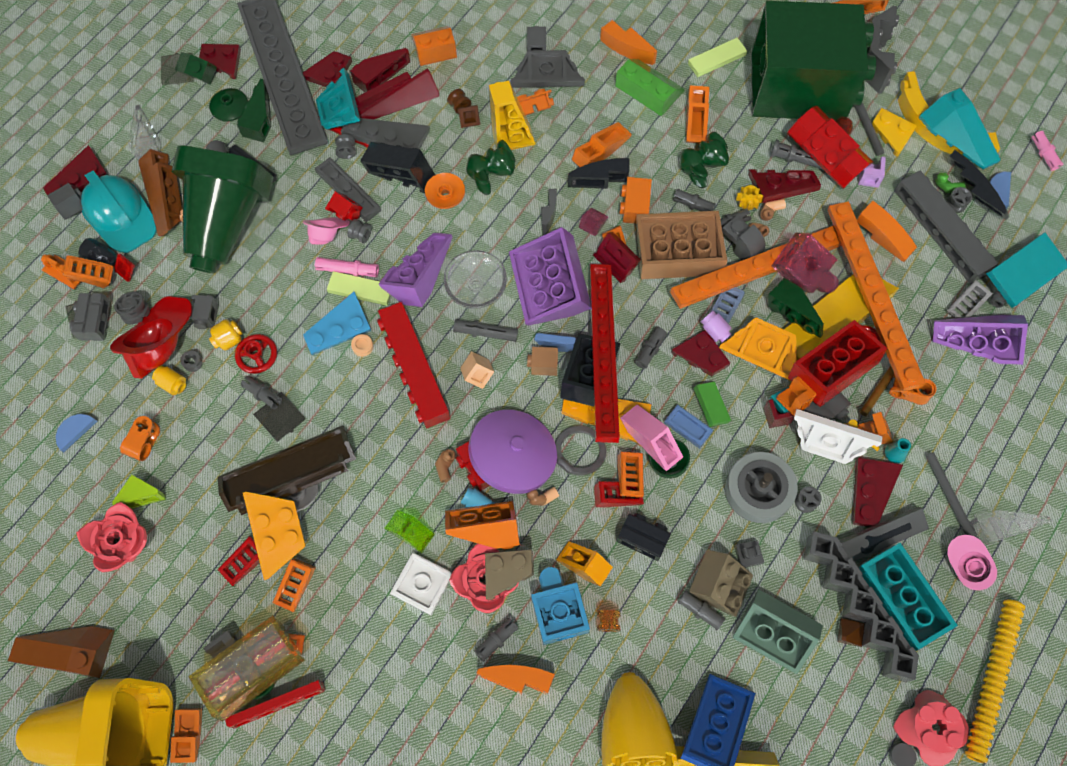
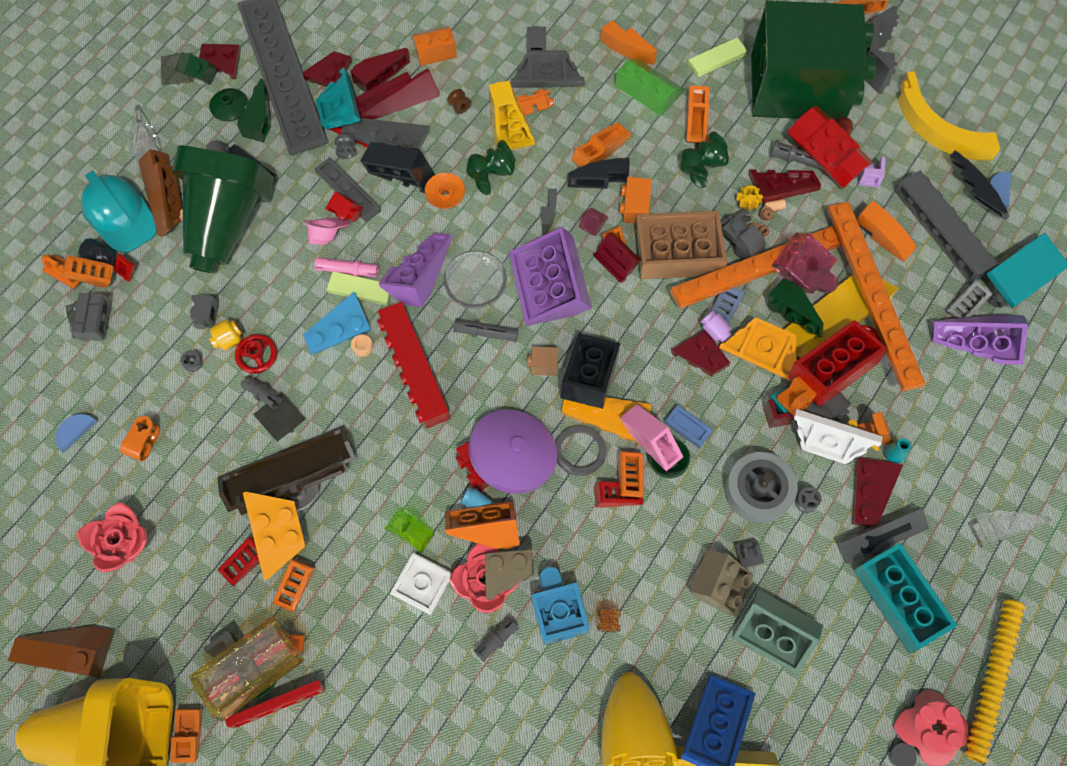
dark red wing [43,145,108,195] -> none
dark grey brick [47,183,83,220] -> none
red piece [110,296,192,379] -> none
lime slope [112,475,166,509] -> none
dark grey wheel [114,291,150,325] -> none
yellow brick [152,366,186,395] -> none
dark grey wheel [347,219,372,244] -> none
medium nougat arm [435,449,456,483] -> none
reddish brown slope [458,105,480,128] -> none
light nougat panel [460,351,494,389] -> none
orange slope [476,665,555,695] -> none
arm [526,487,559,506] -> none
medium blue tile [534,333,576,352] -> none
light orange slope [556,541,613,586] -> none
red plate [590,264,620,443] -> none
black brick [617,513,671,561] -> none
dark grey pin [635,327,667,369] -> none
dark grey pin [673,188,716,211] -> none
dark grey pin [678,590,725,630] -> none
bright green tile [693,382,731,427] -> none
dark grey brick [803,531,919,683] -> none
reddish brown slope [837,618,865,647] -> none
dark grey bar [856,103,884,156] -> none
pearl gold bar [859,365,894,416] -> none
yellow wing [872,108,917,157] -> none
orange piece [889,374,937,405] -> none
teal wedge [919,88,1001,169] -> none
dark grey bar [926,452,976,536] -> none
bright green arm [935,173,966,193] -> none
dark grey wheel [946,187,972,213] -> none
bright pink piece [947,535,997,591] -> none
bright pink pin [1031,131,1064,171] -> none

